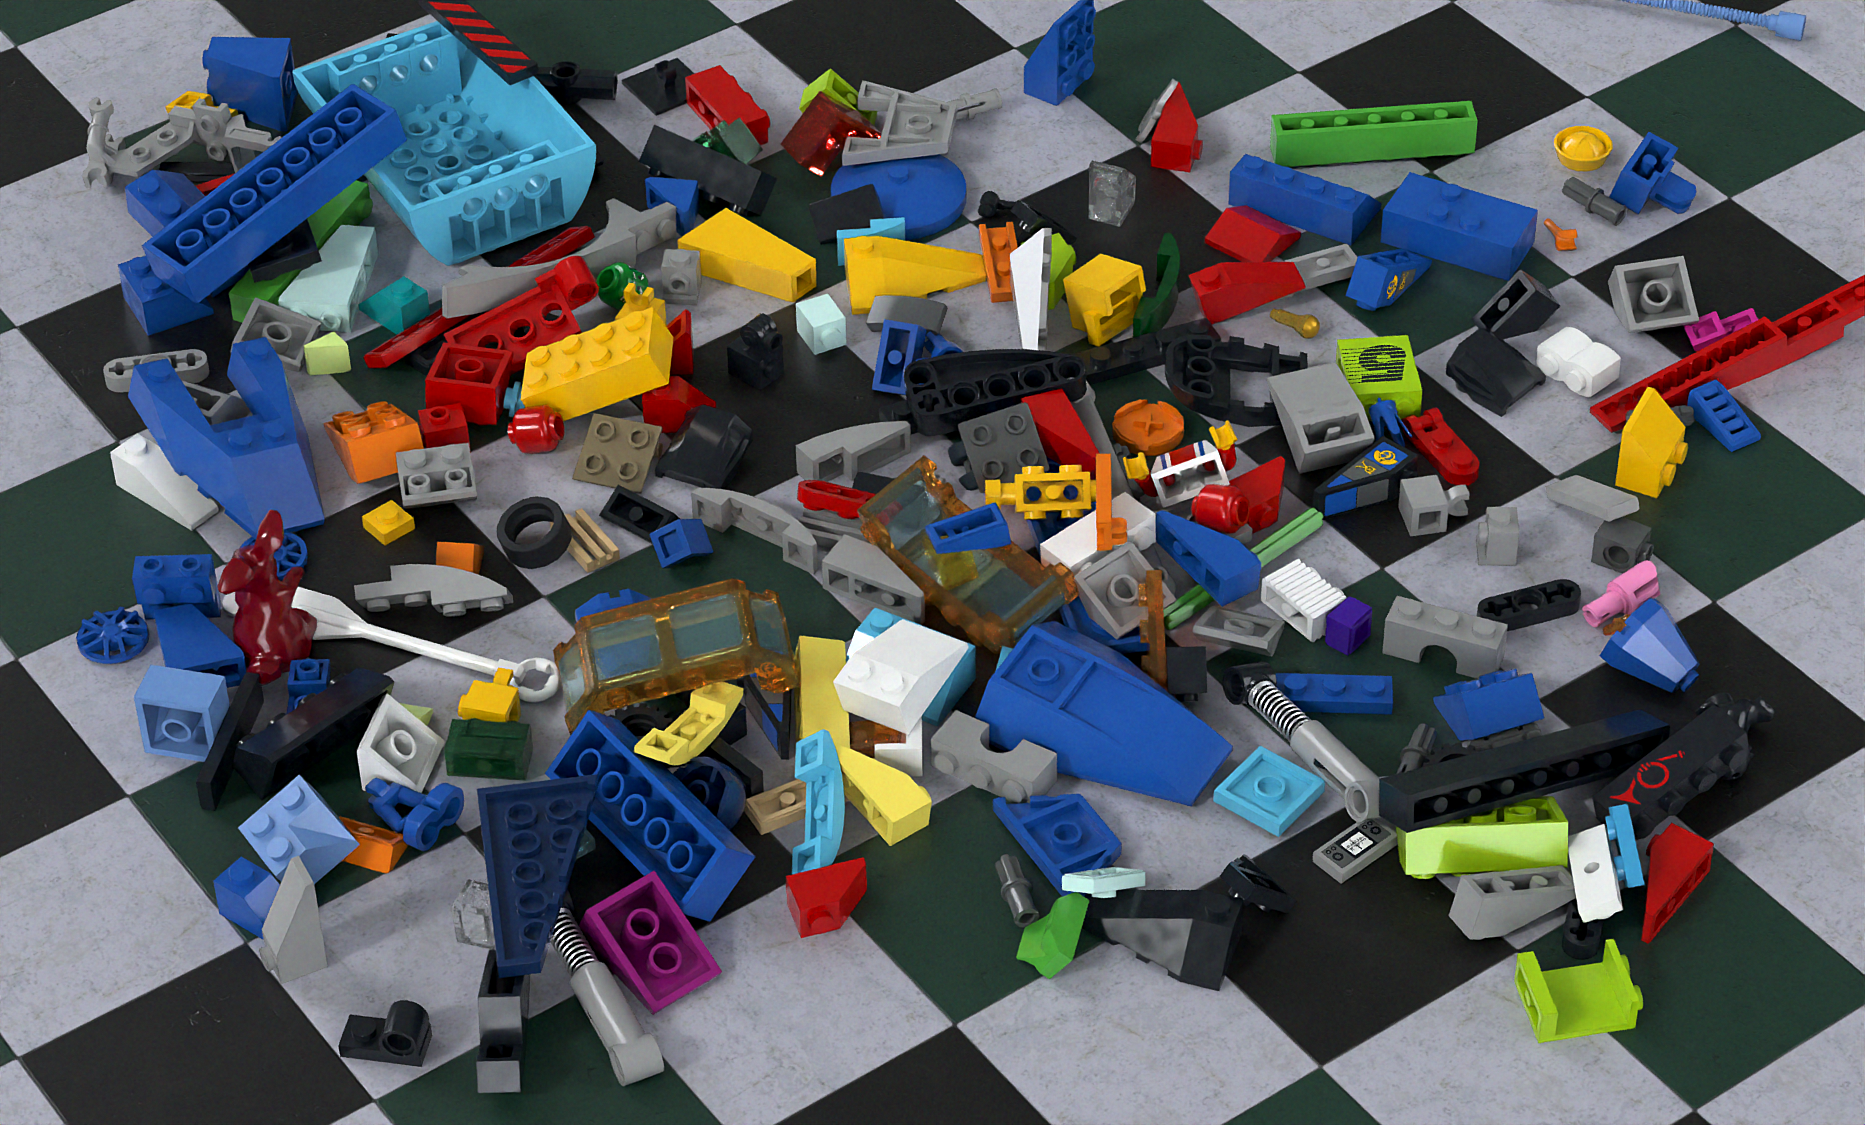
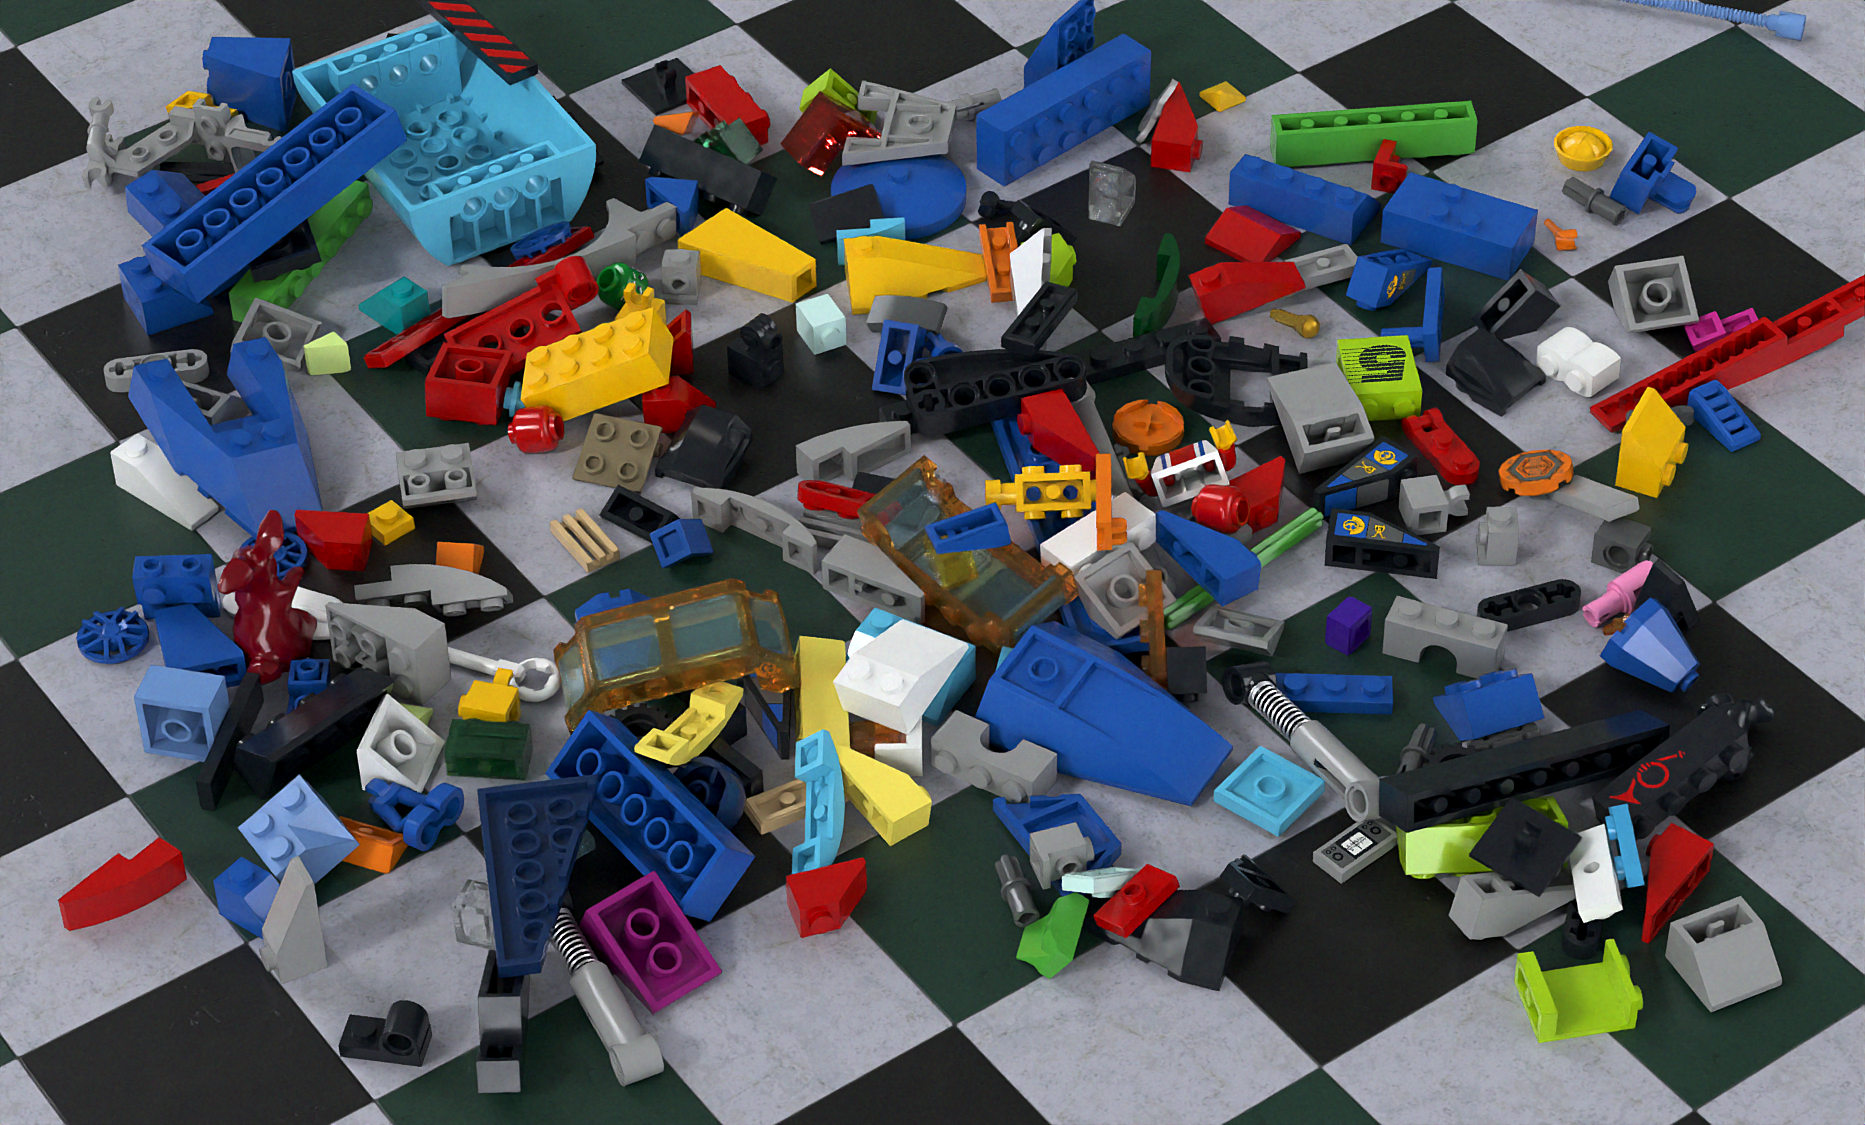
light aqua slope [278,225,378,333] -> none
orange slope [323,401,424,484] -> none
red brick [418,403,471,453] -> none
black tyre [497,496,572,569] -> none
black piece [534,61,618,105] -> none
dark grey plate [948,402,1050,493] -> none
yellow plate [1063,254,1146,347] -> none
white brick [1261,558,1346,643] -> none
blue piece [1368,398,1413,447] -> none
none -> red slope [58,837,187,931]
none -> red slope [294,510,373,571]
none -> light grey slope [325,602,452,706]
none -> blue wheel [510,222,572,260]
none -> orange slope [652,111,700,136]
none -> blue brick [976,33,1151,187]
none -> black tile [1001,281,1078,357]
none -> light grey brick [1030,822,1094,890]
none -> red plate [1093,864,1180,938]
none -> yellow slope [1199,81,1246,112]
none -> black slope [1324,508,1440,579]
none -> red bracket [1371,139,1408,194]
none -> blue piece [1381,267,1445,362]
none -> black piece [1469,797,1582,898]
none -> orange tile [1499,449,1574,496]
none -> black slope [1634,559,1700,629]
none -> light grey slope [1665,896,1782,1012]

